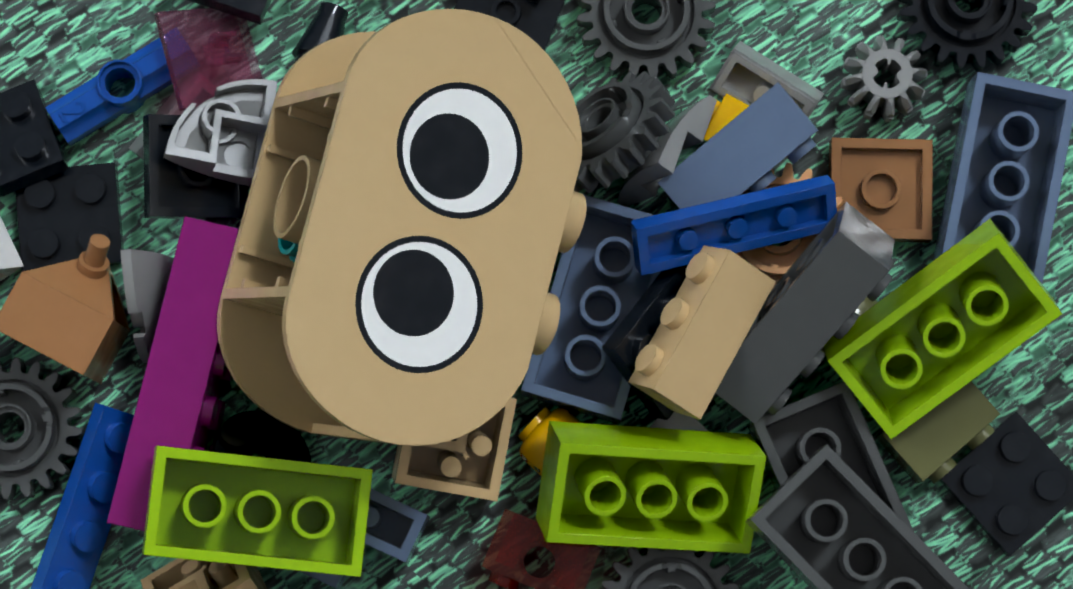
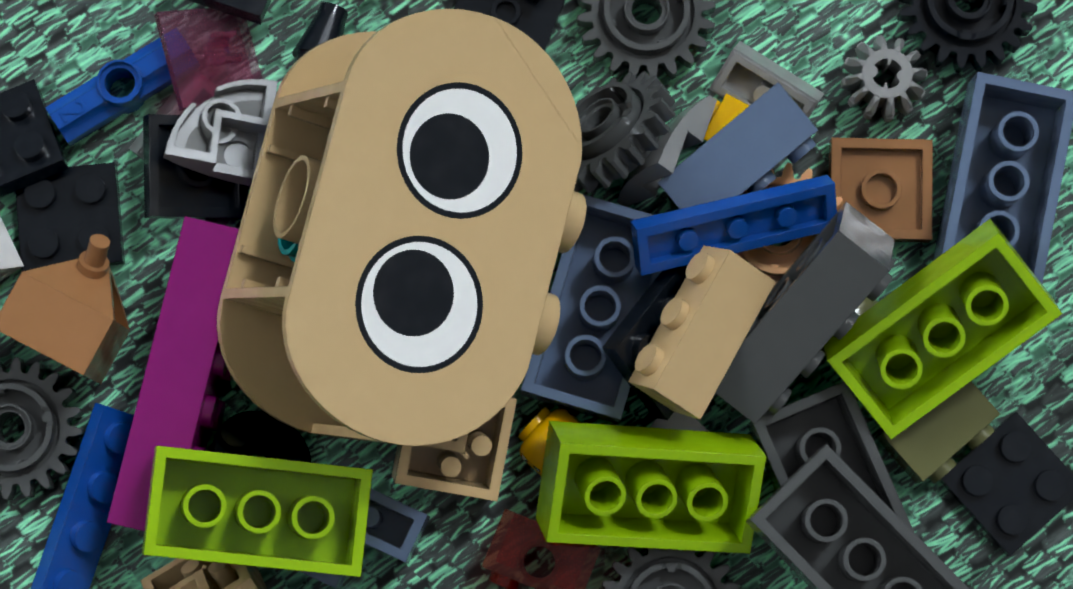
light grey brick [120,249,174,363] -> none

